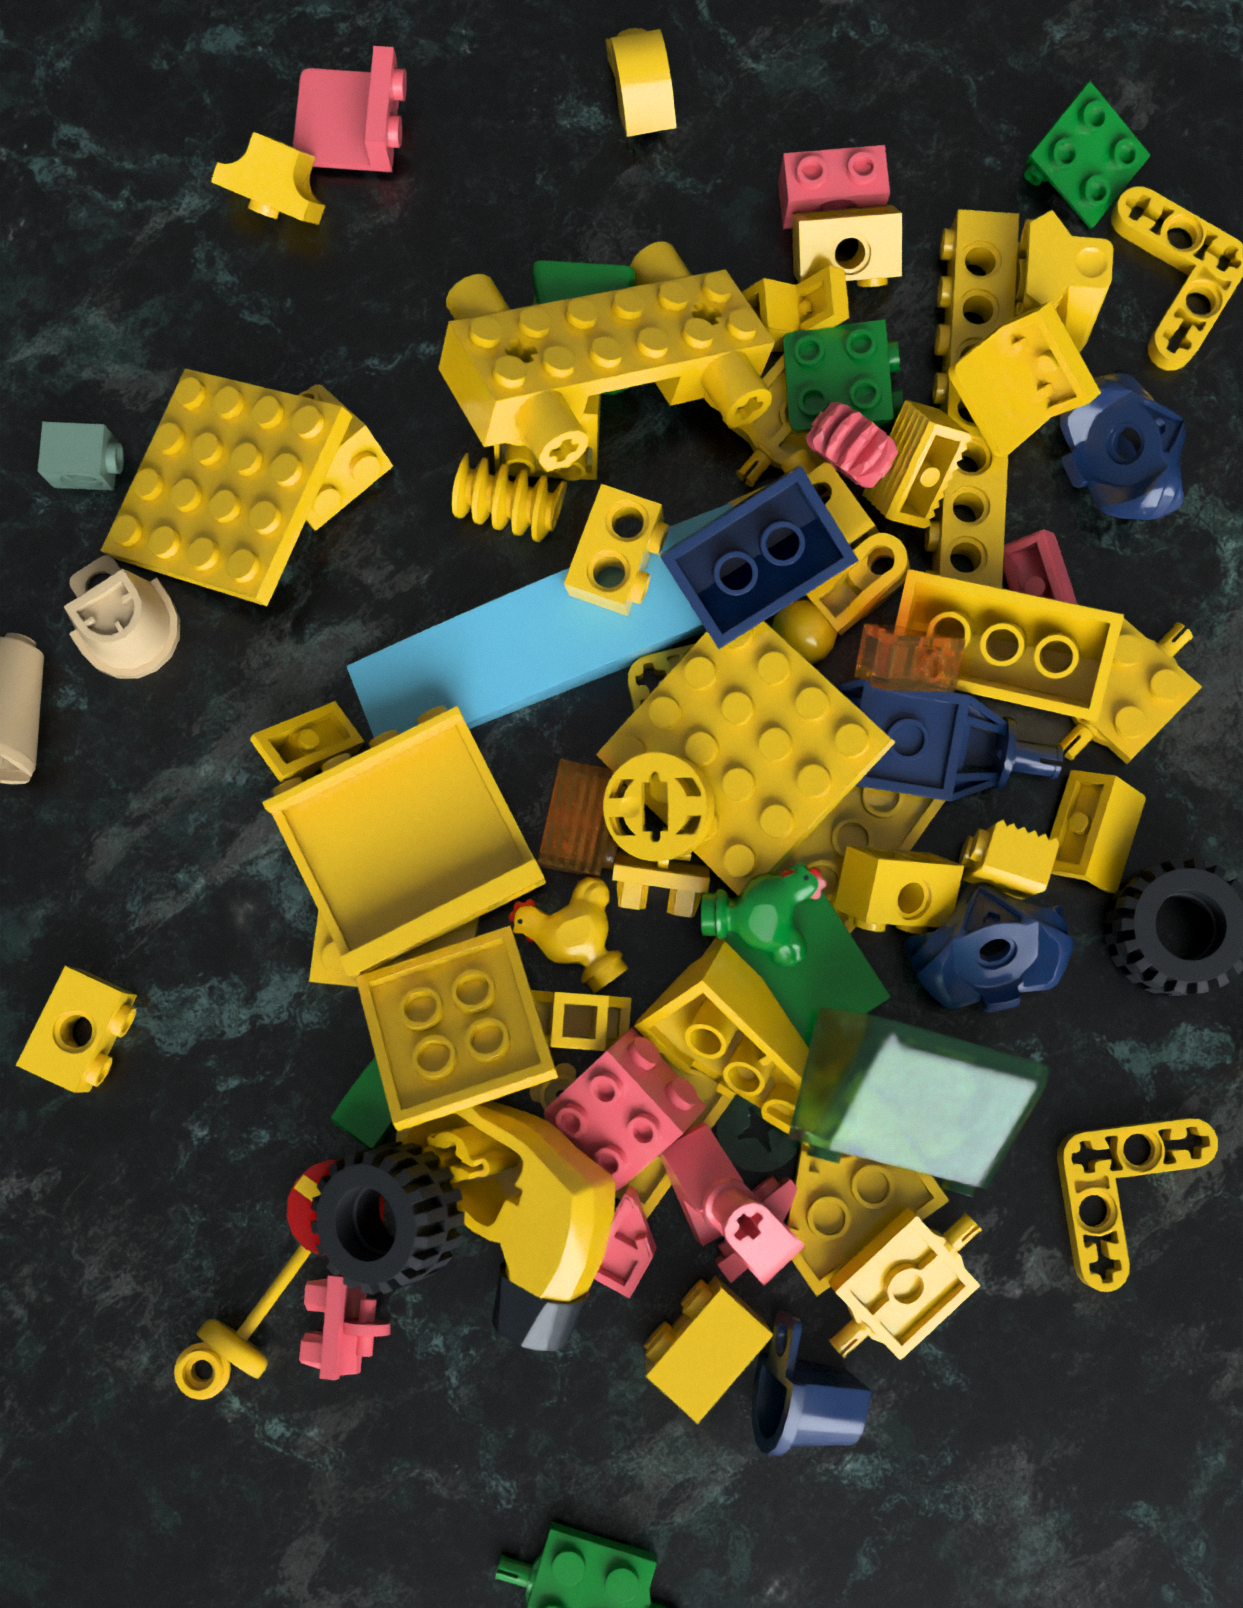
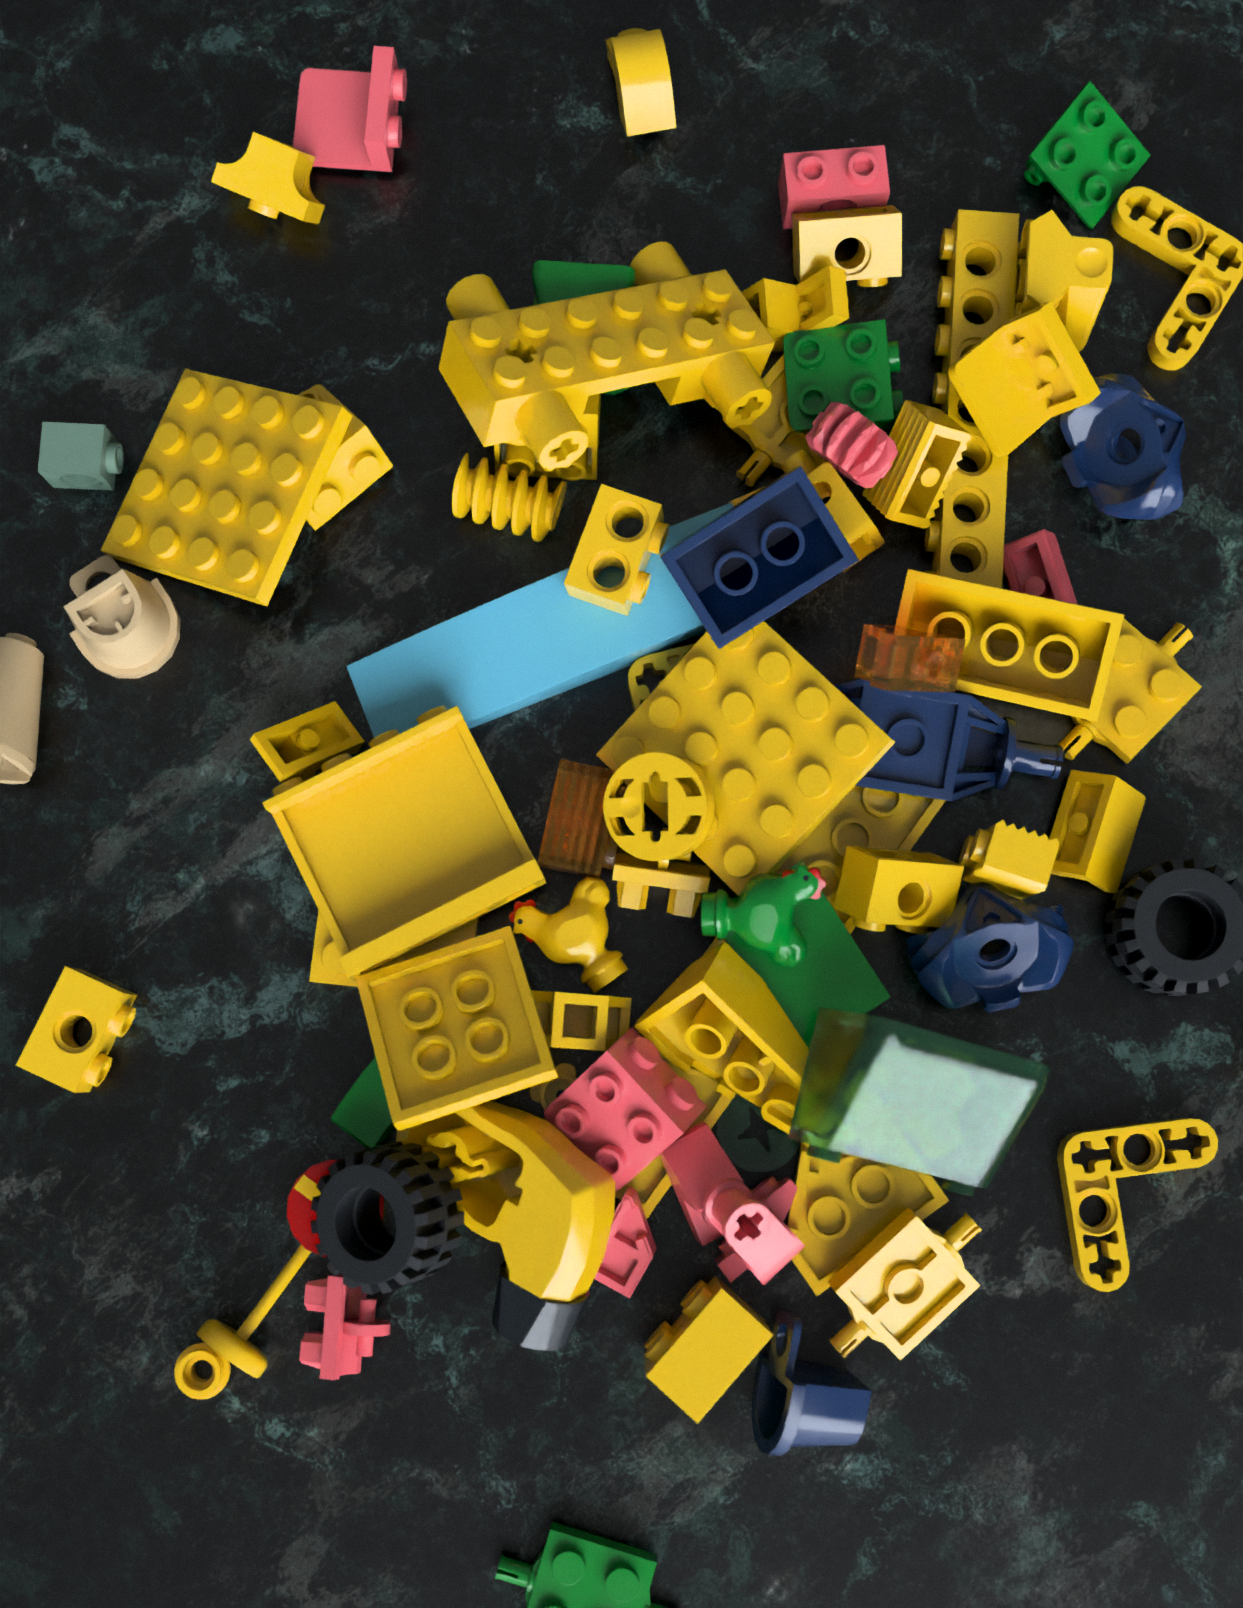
yellow piece [772,533,911,664] -> none

